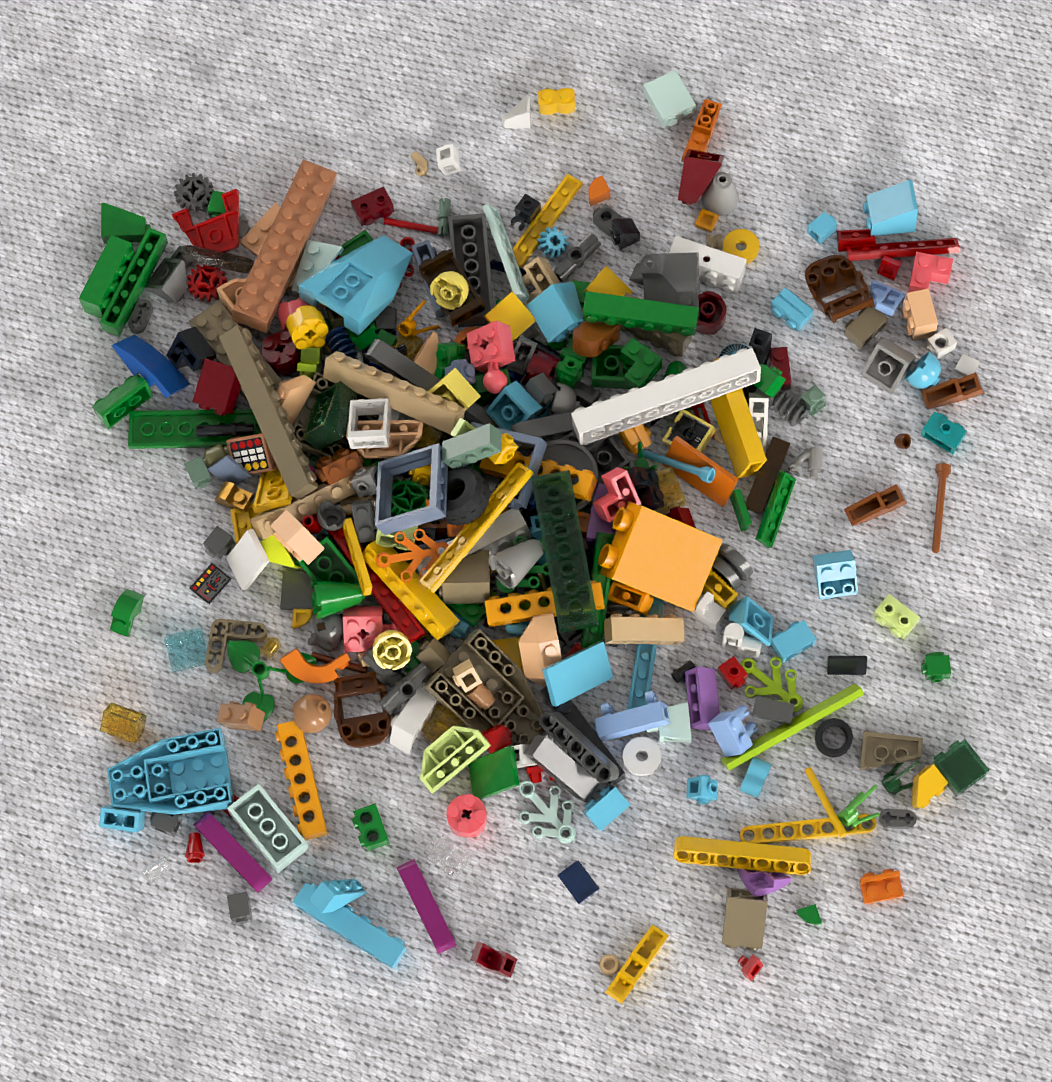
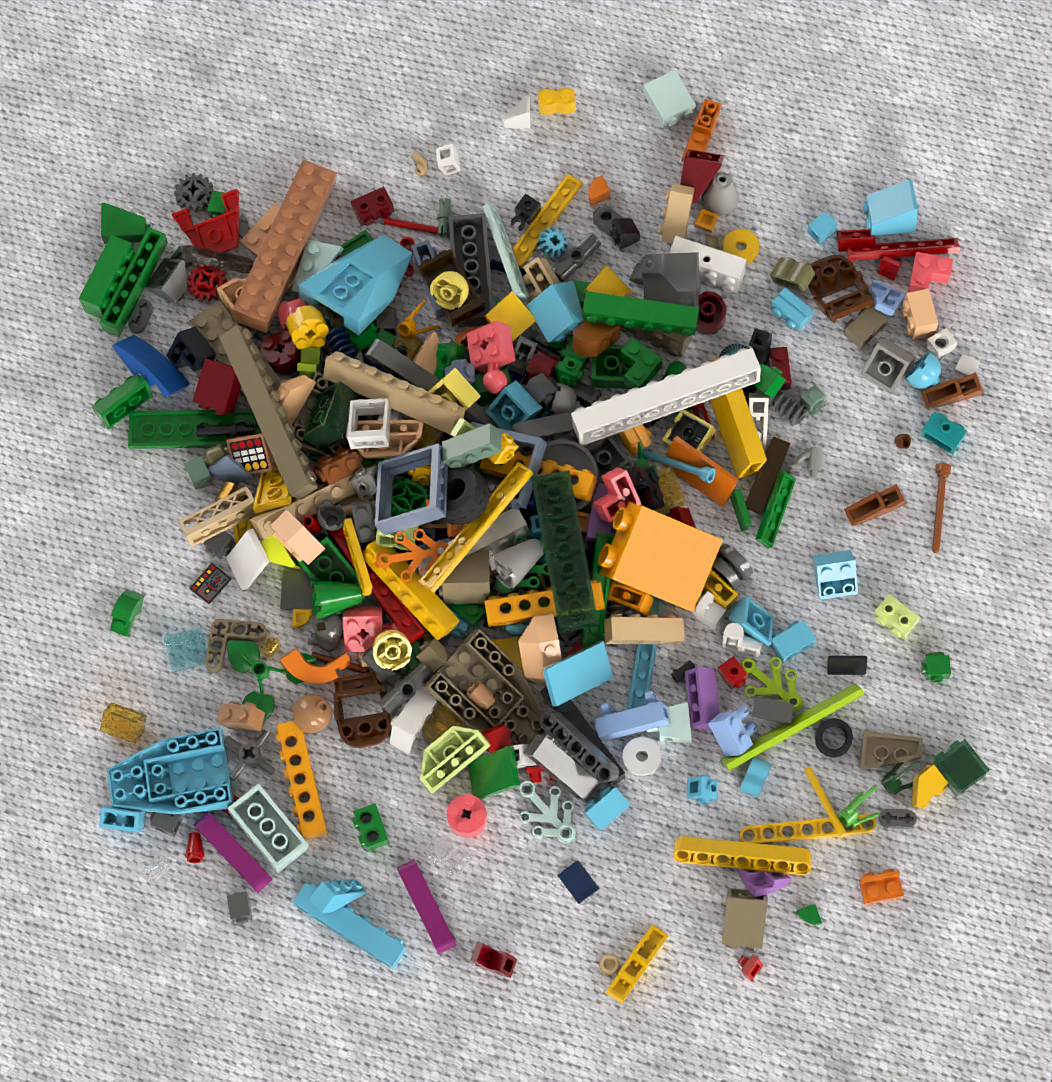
tan brick [452,659,482,693] -> none
none -> tan fence [178,486,260,547]
none -> dark grey bar [224,730,275,781]
none -> tan brick [659,184,694,244]
none -> olive brick [770,257,815,292]

